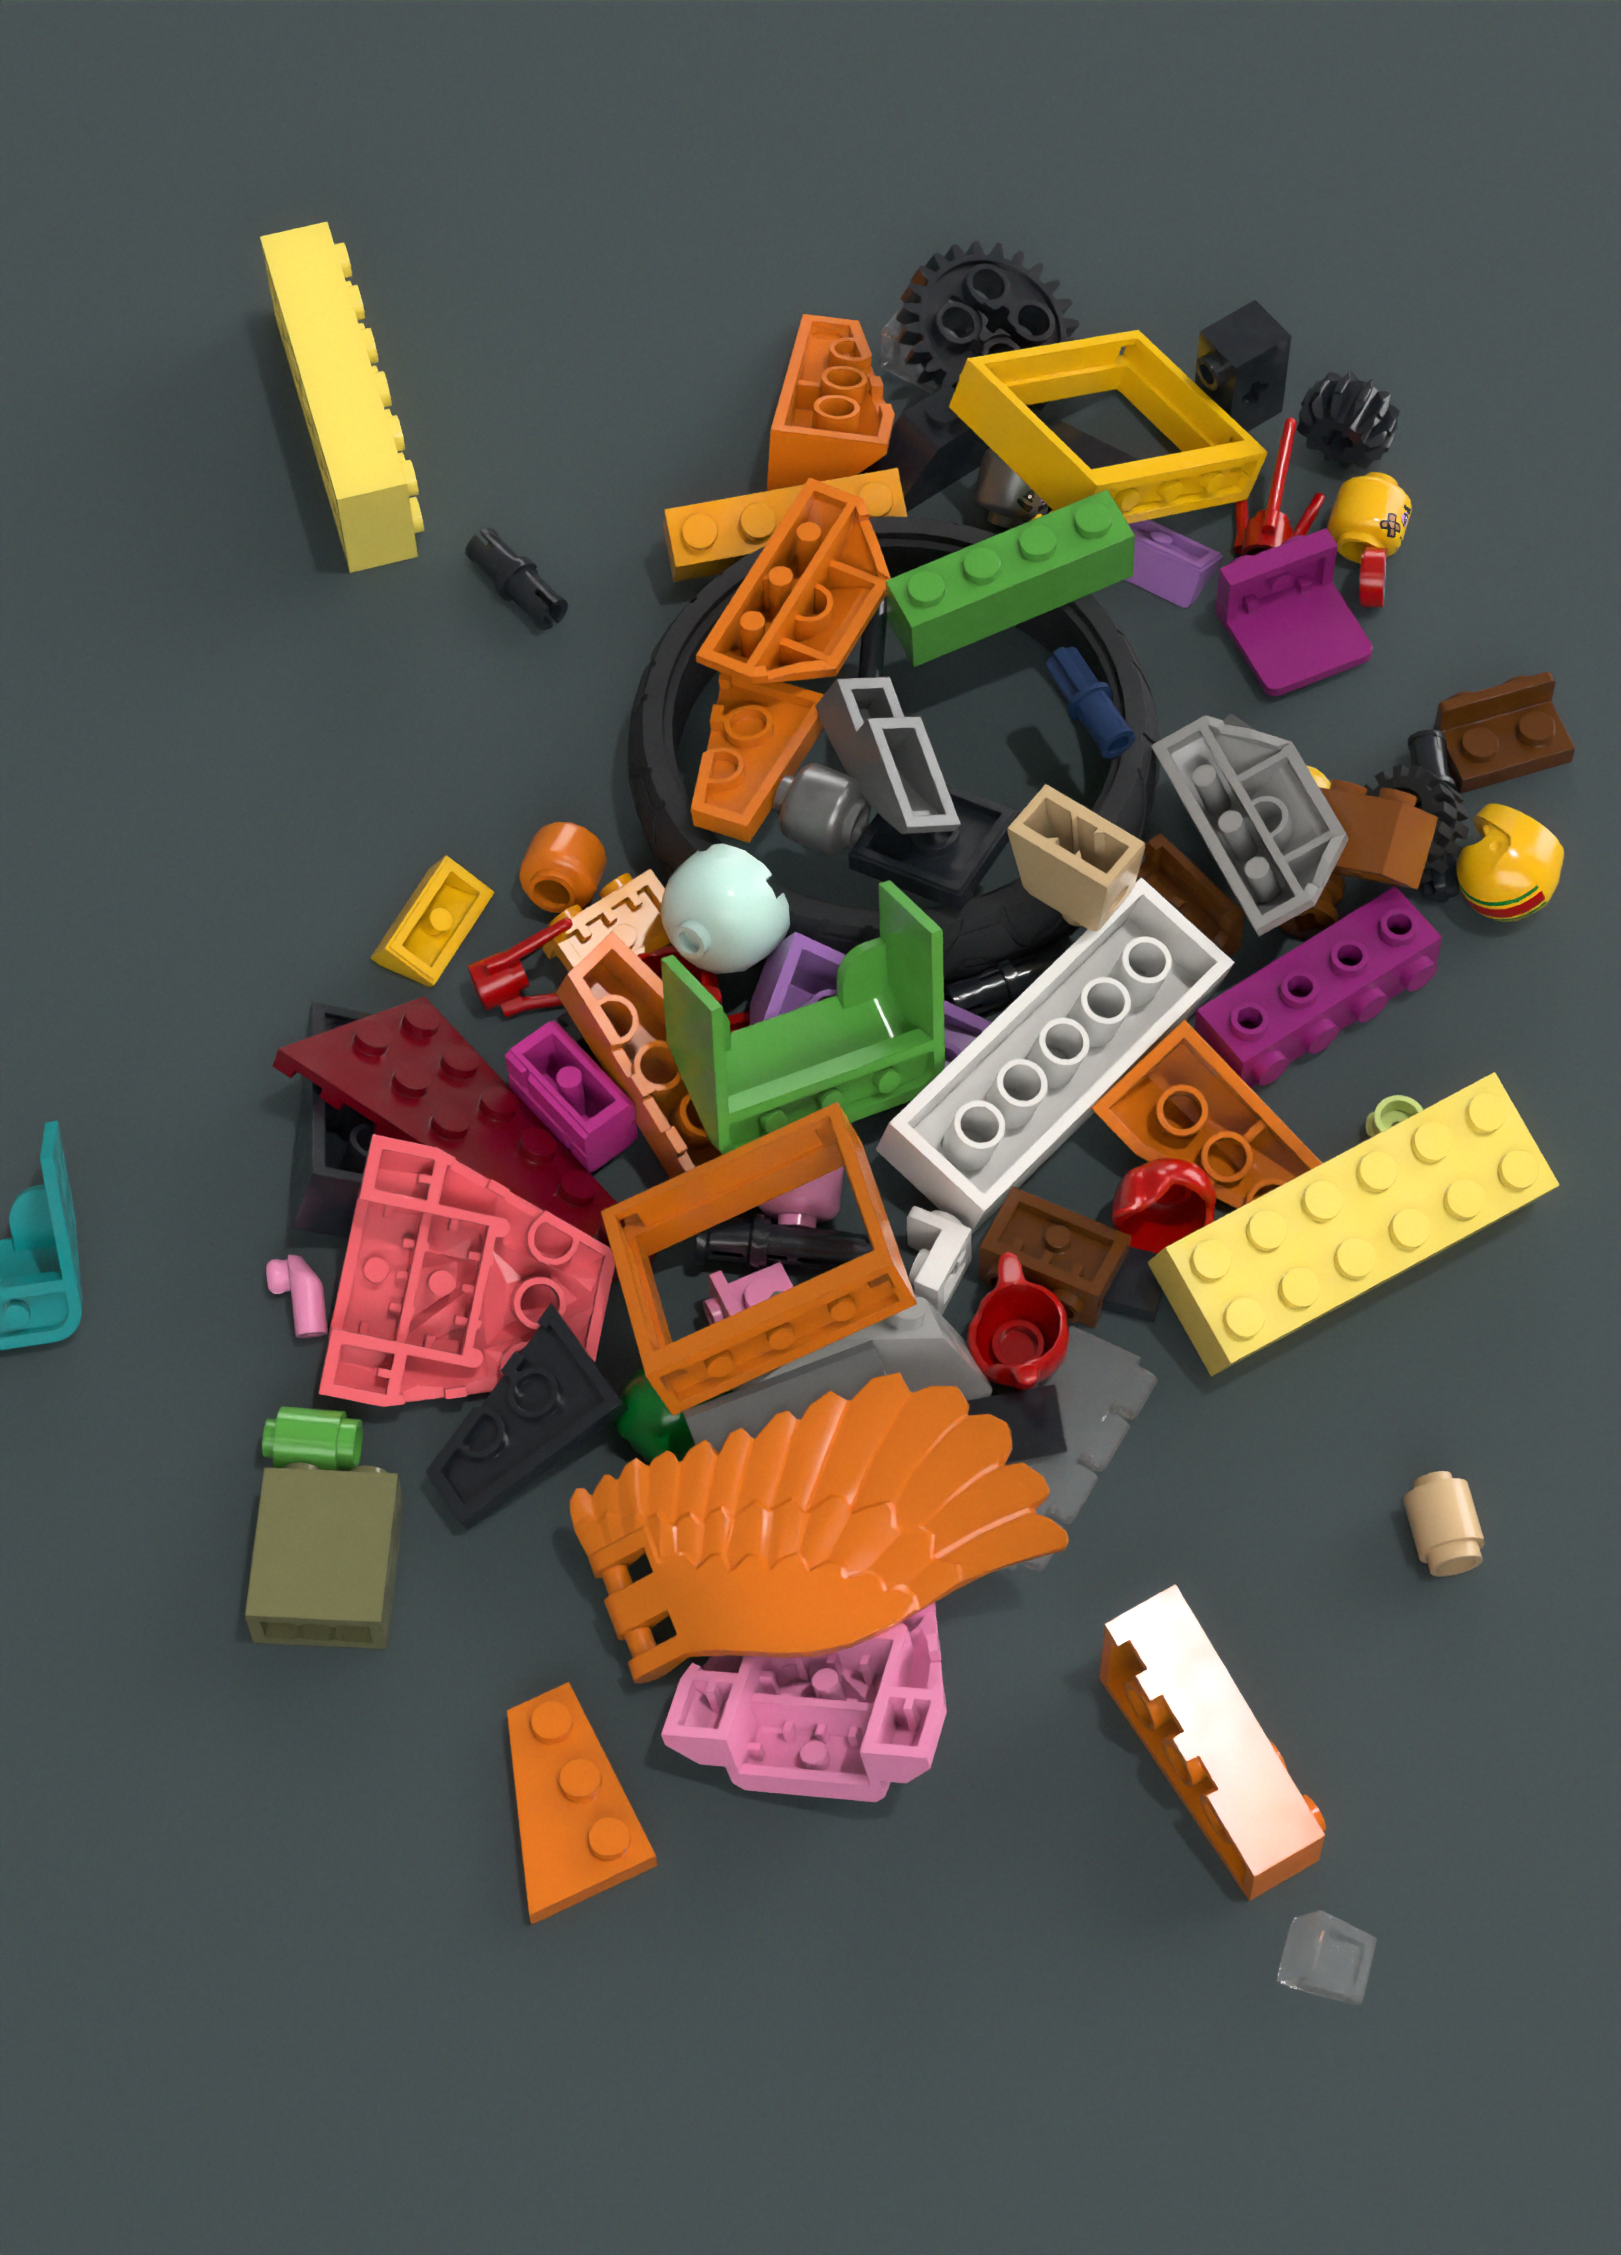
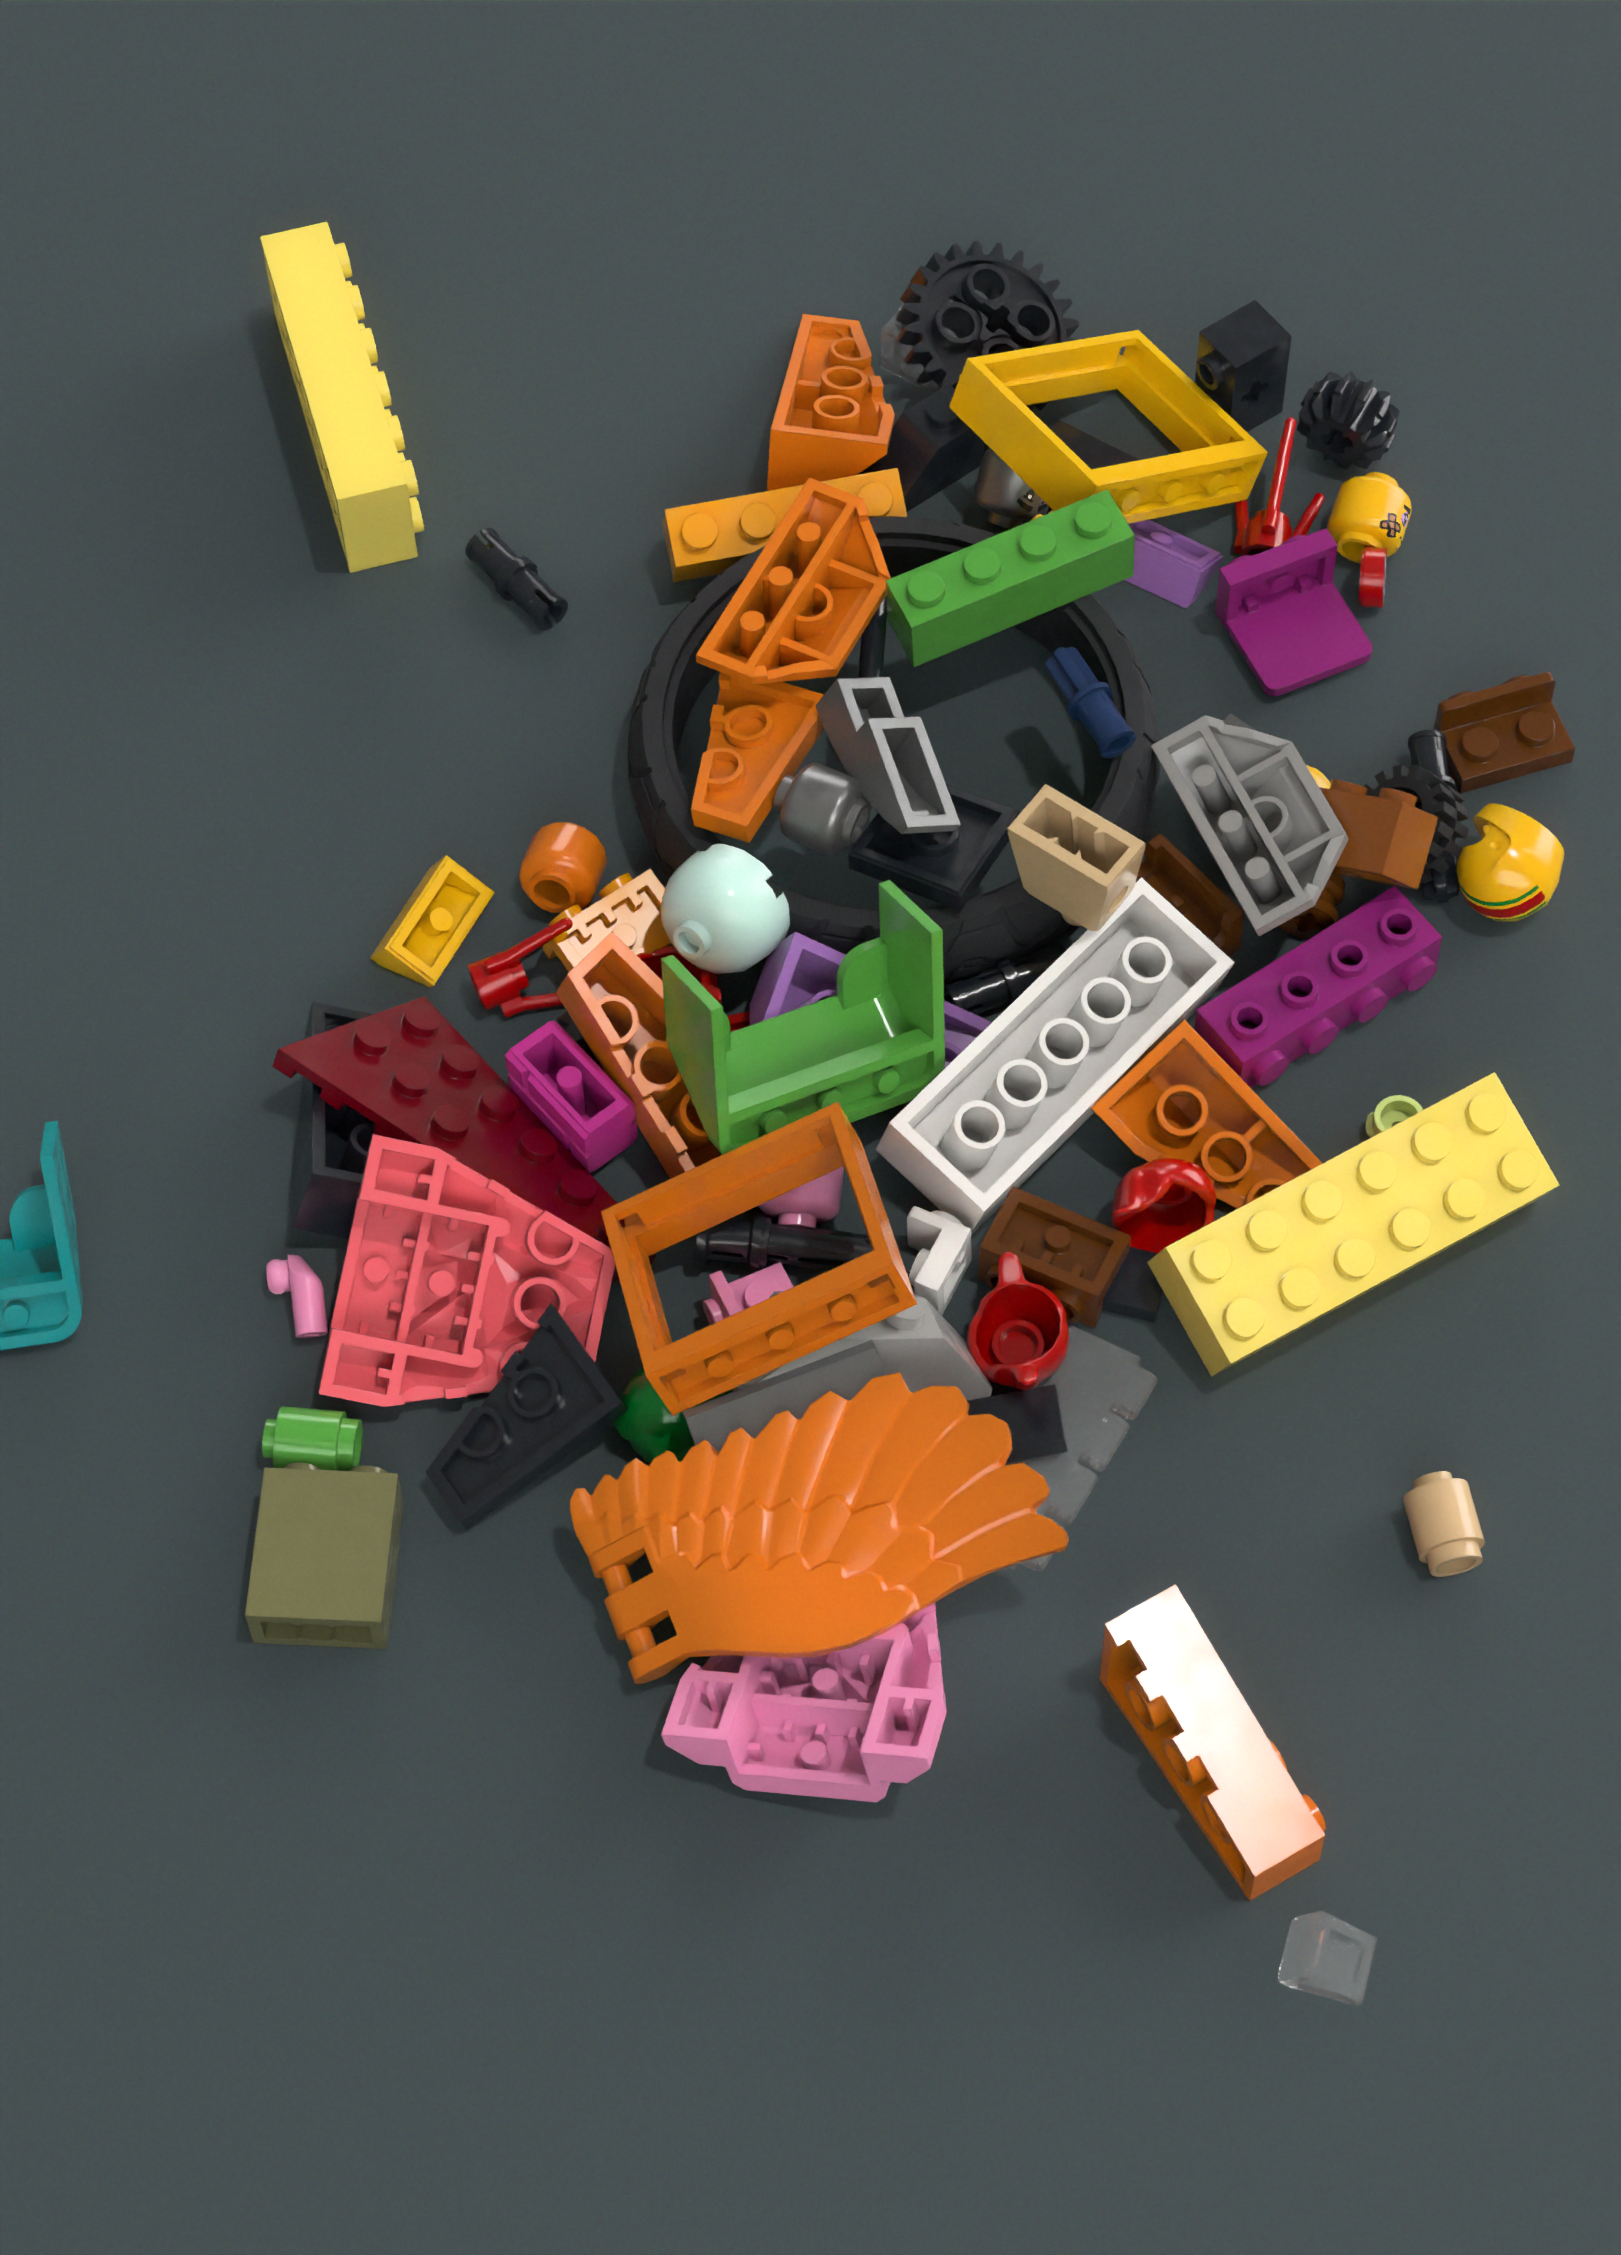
orange wing [507,1682,658,1925] -> none

